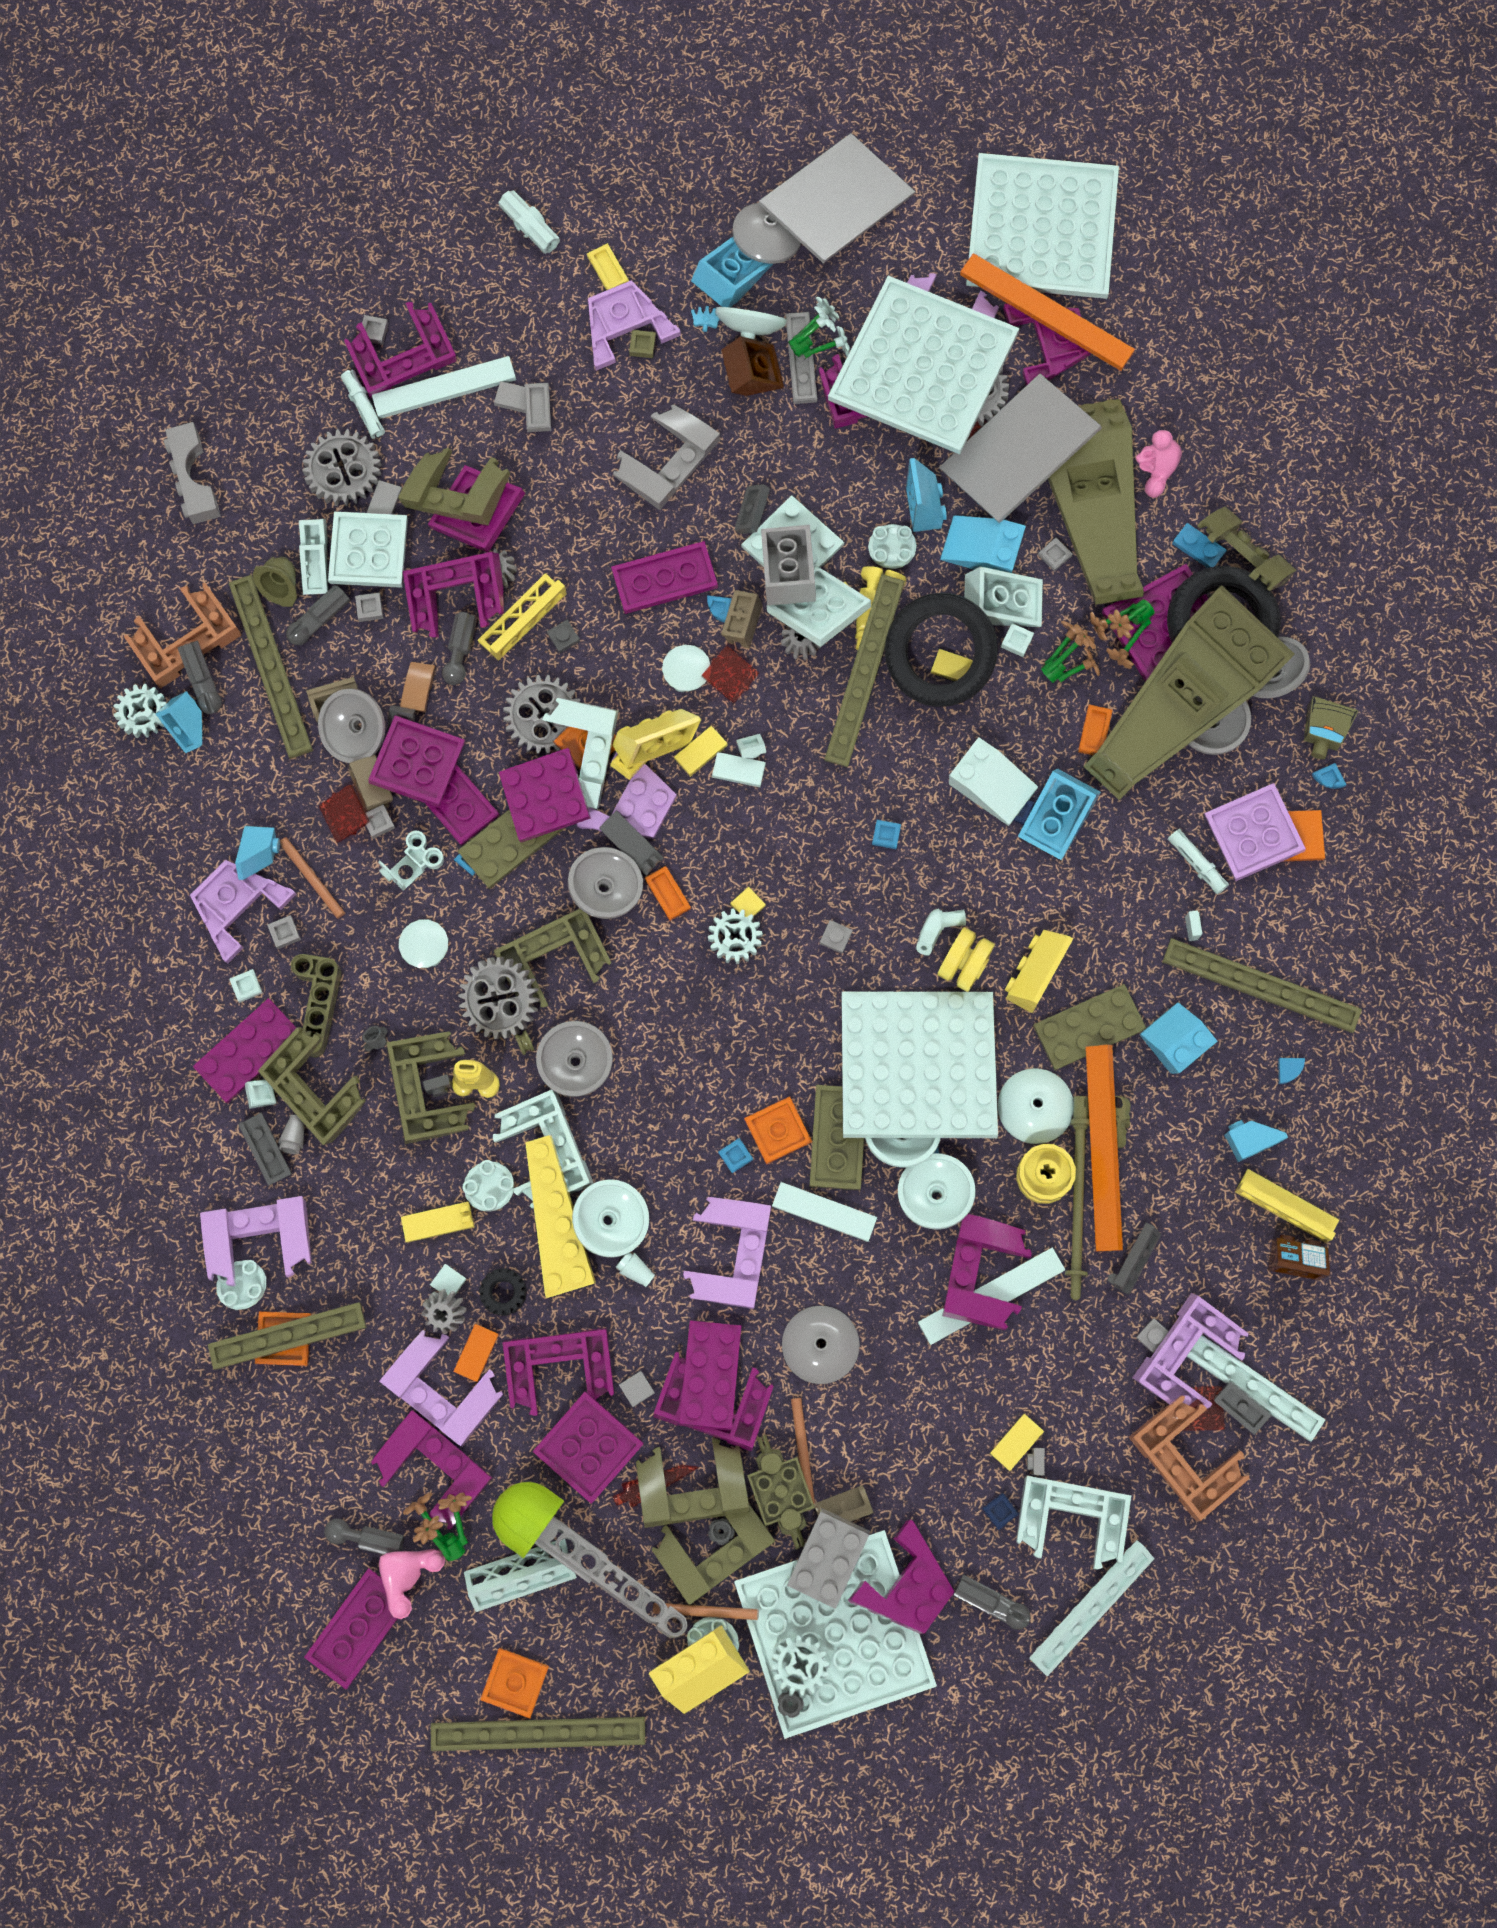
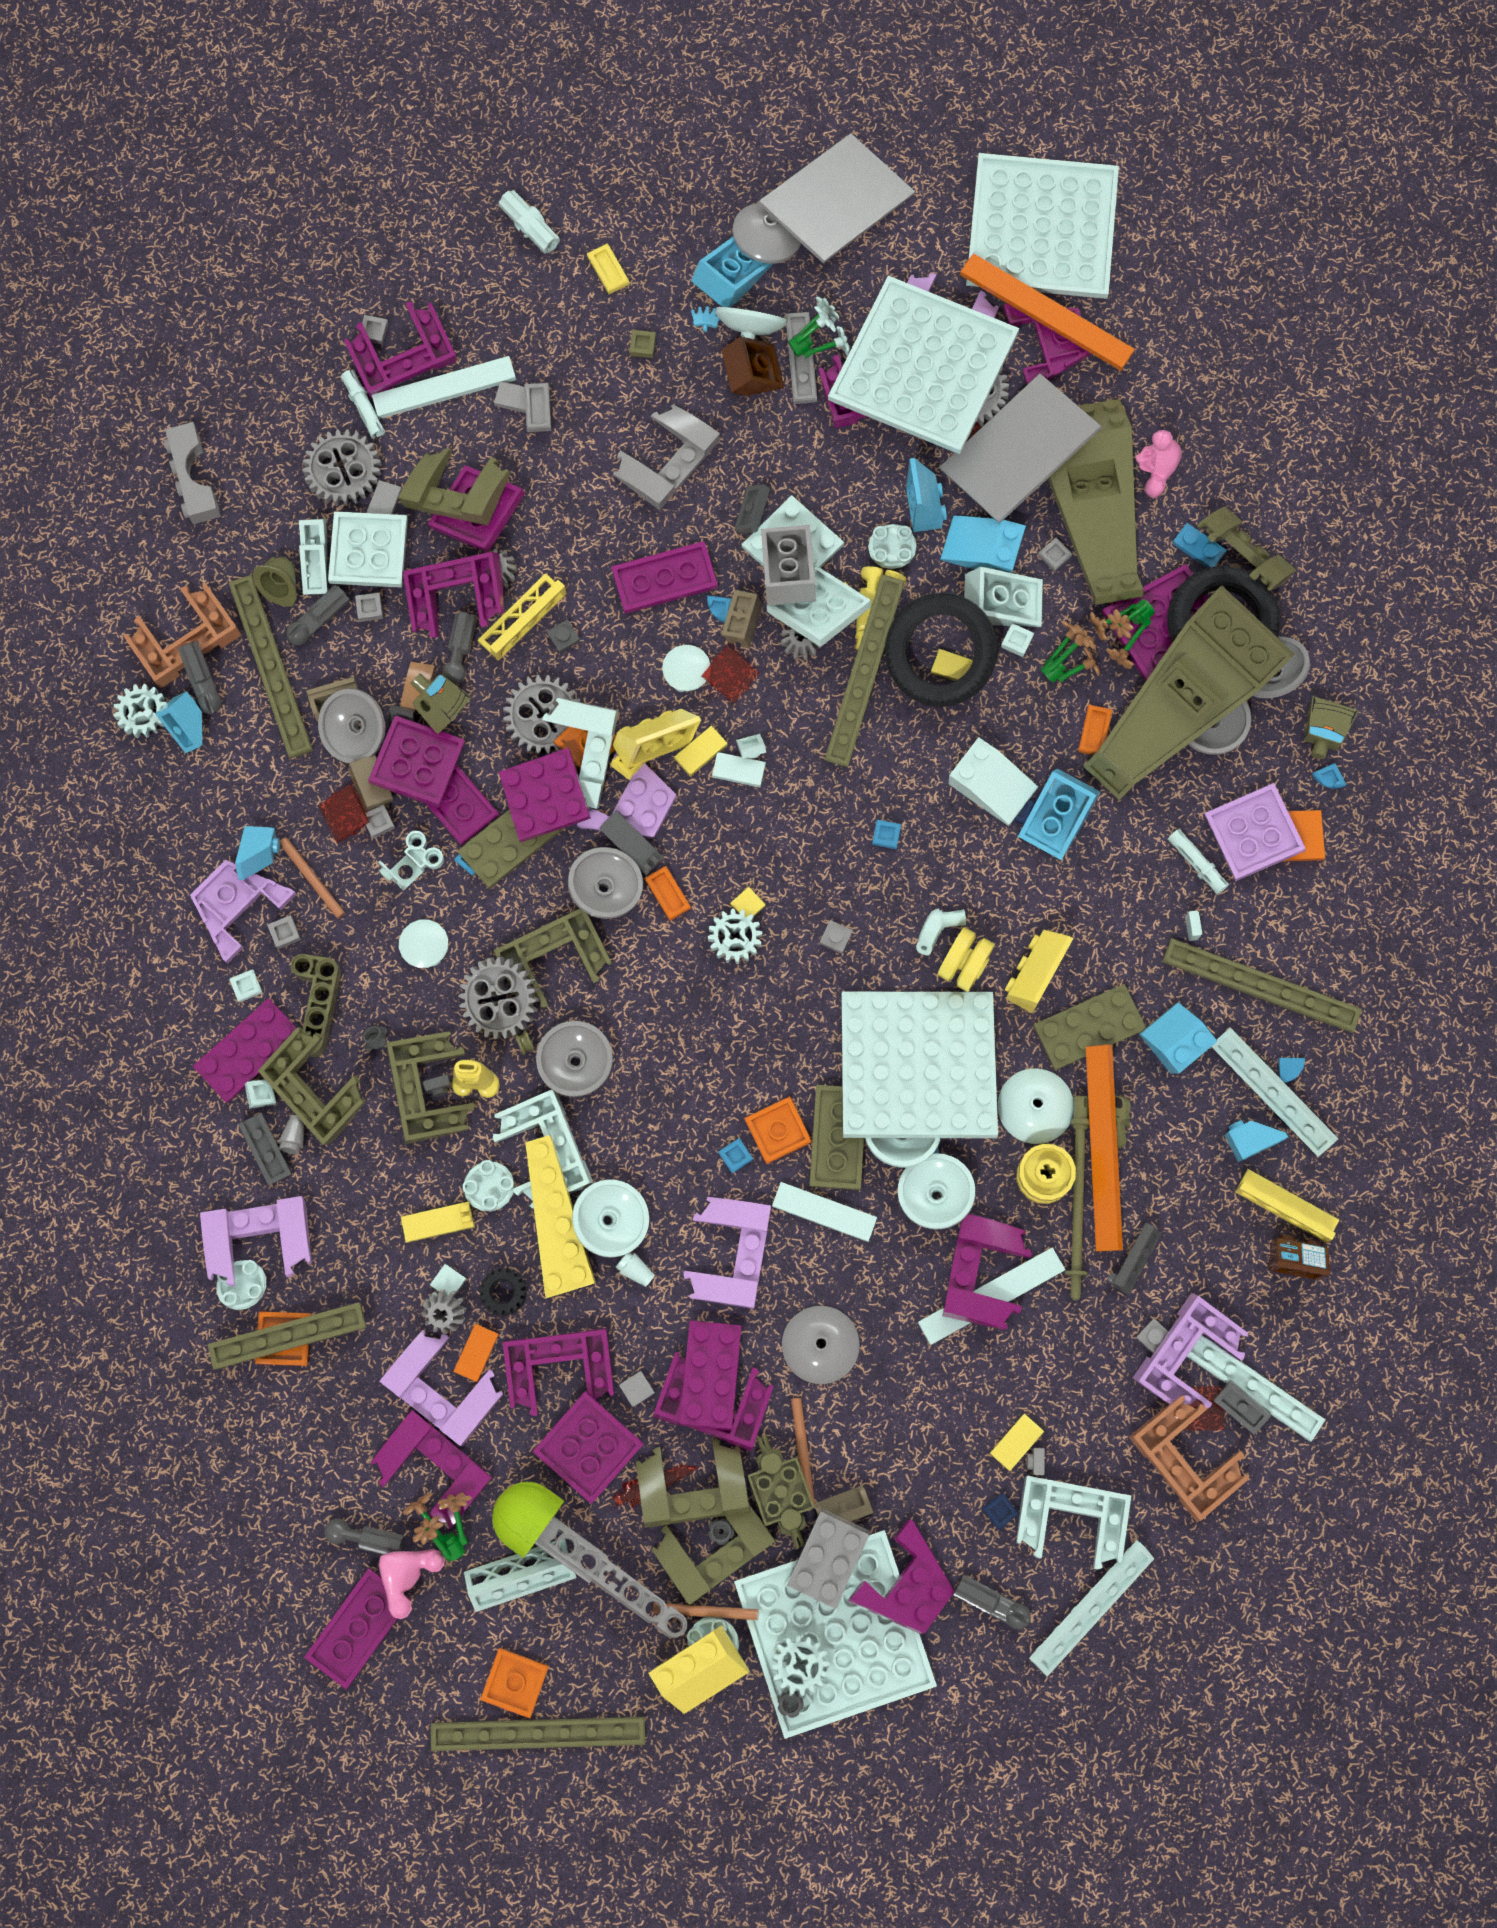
lavender wing [588,281,681,371] -> none
none -> olive torso [410,673,471,734]
none -> light aqua plate [1211,1028,1338,1157]

